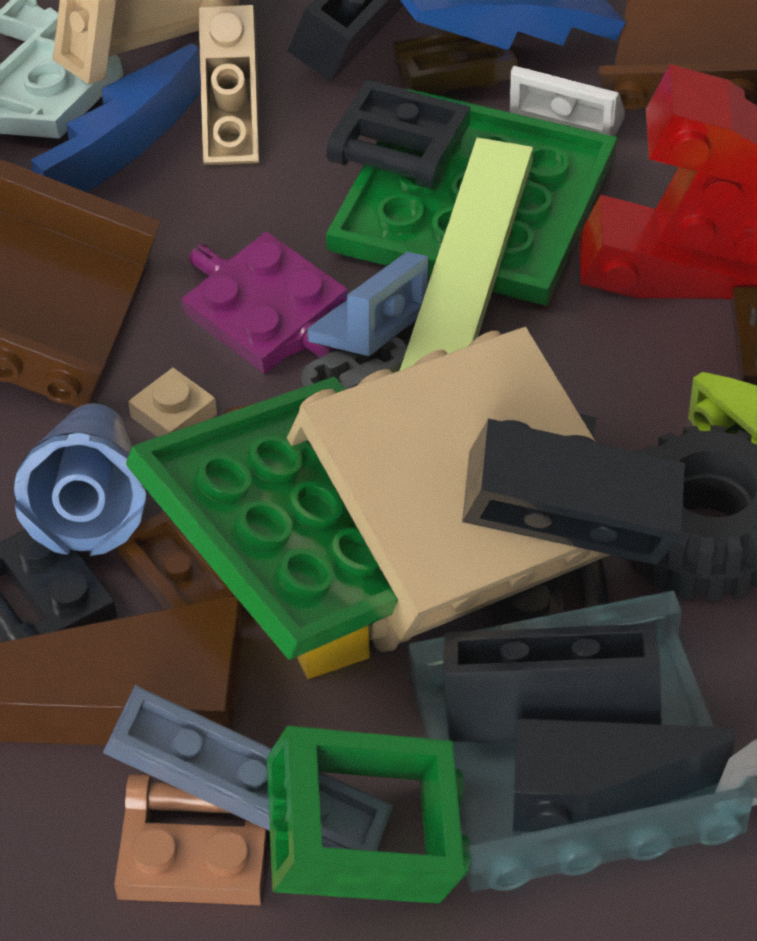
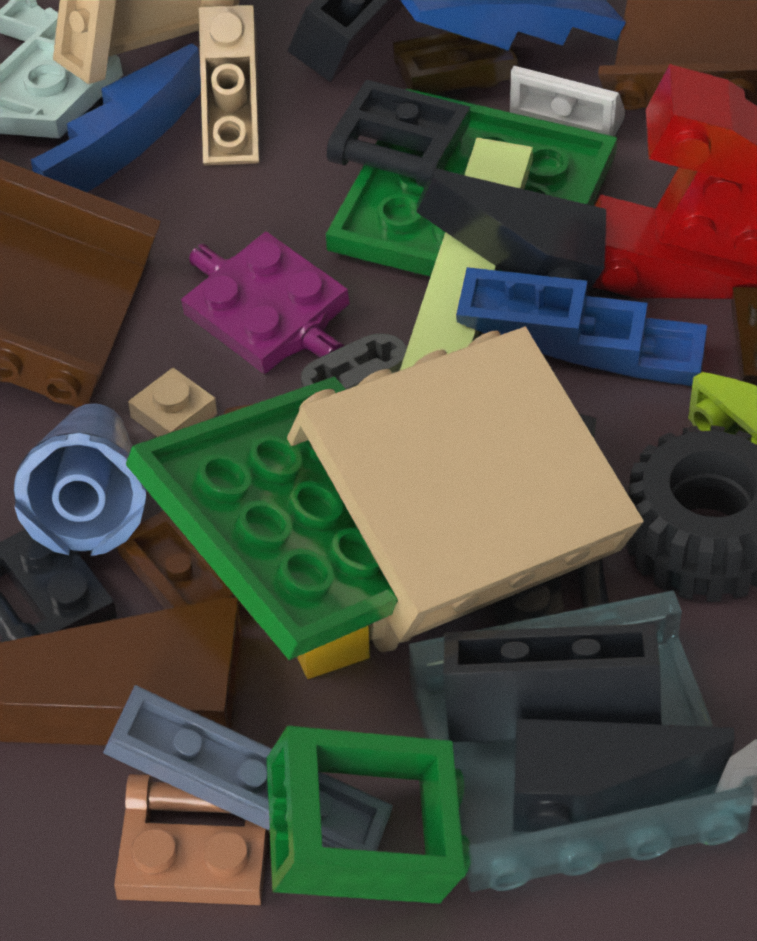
medium blue panel [308,252,428,356] -> none
black brick [462,418,685,565] -> none
none -> black slope [416,168,606,294]
none -> blue slope [456,267,707,386]

